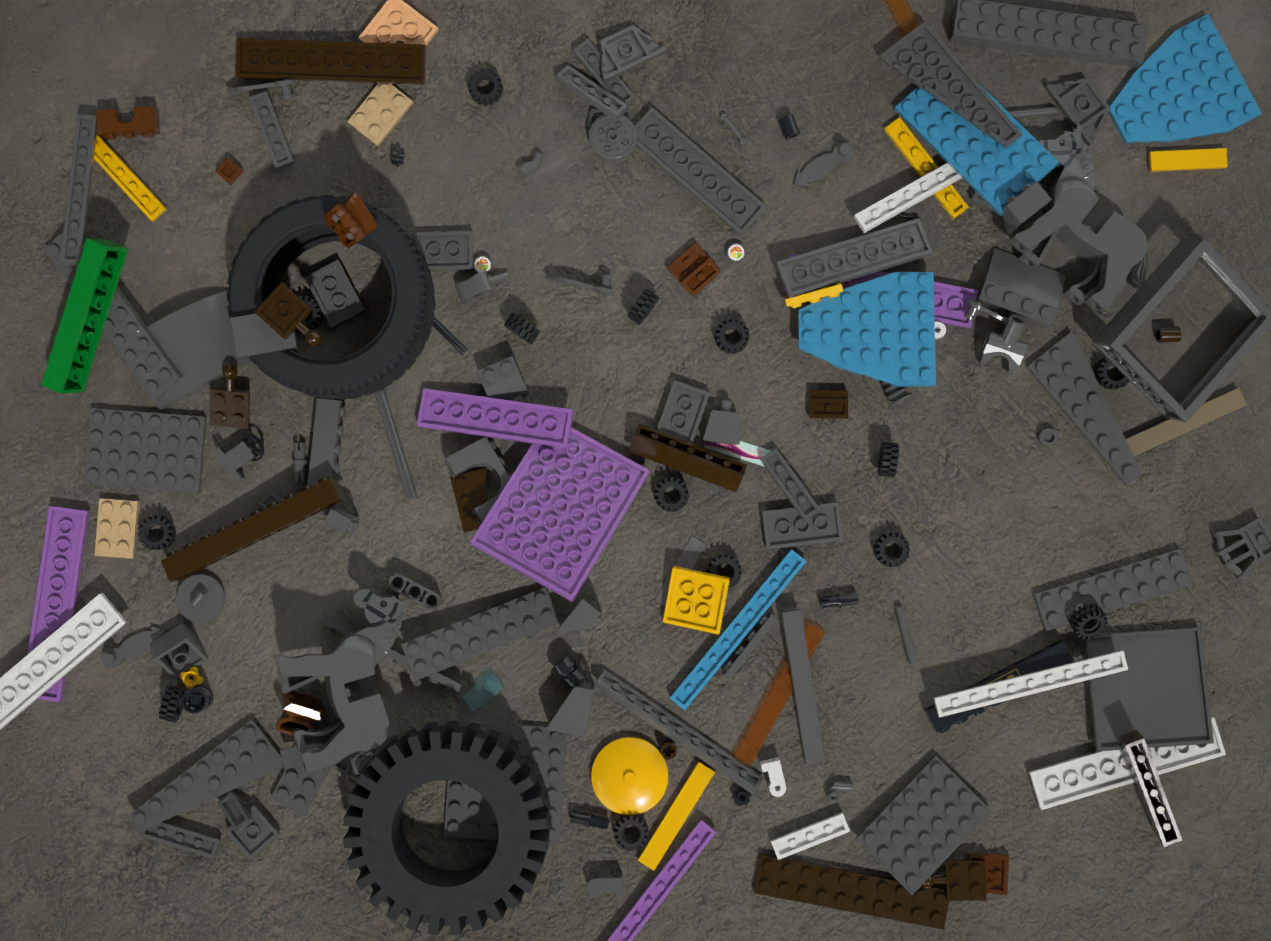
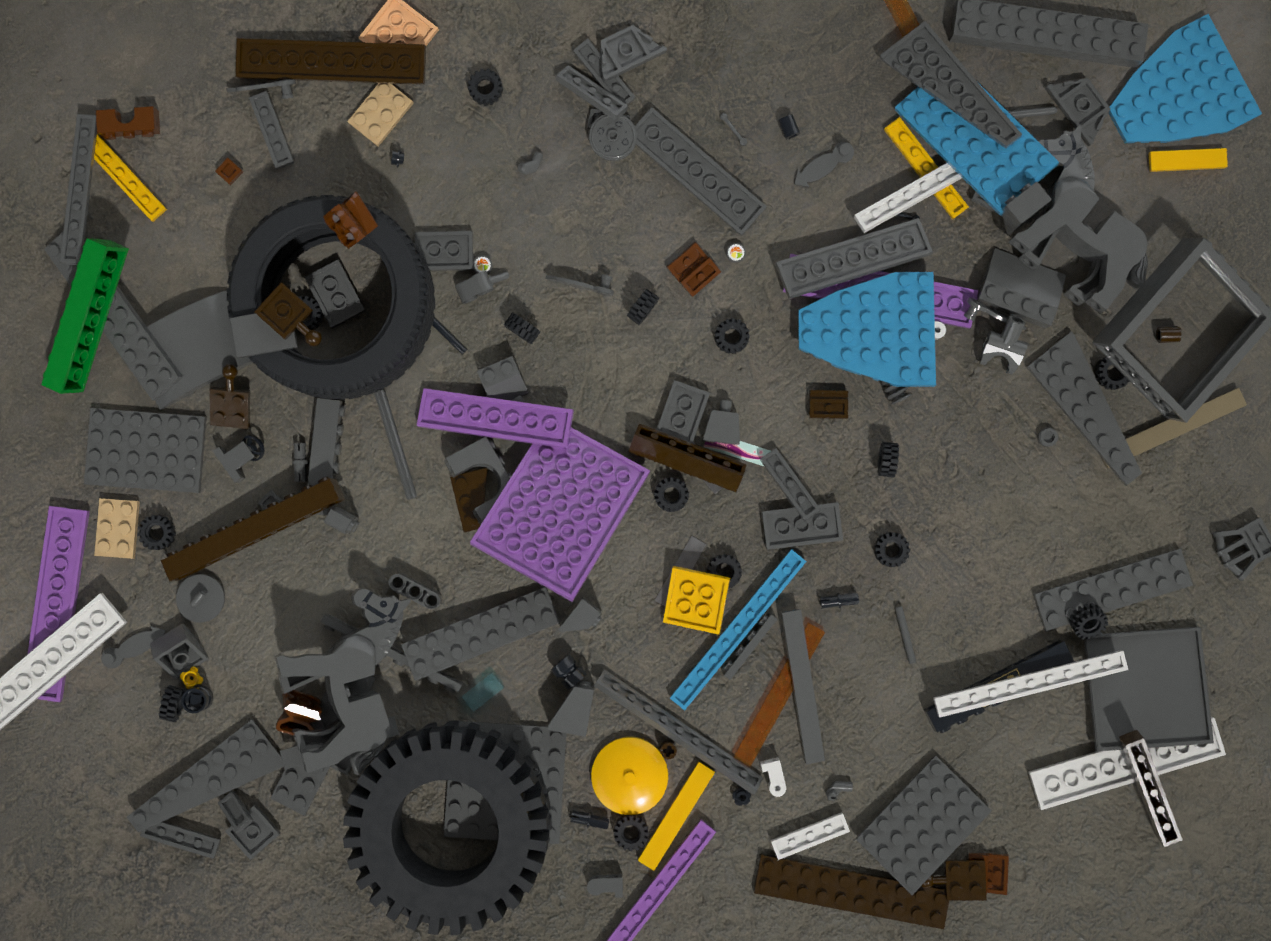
yellow plate [784,282,843,308] -> none

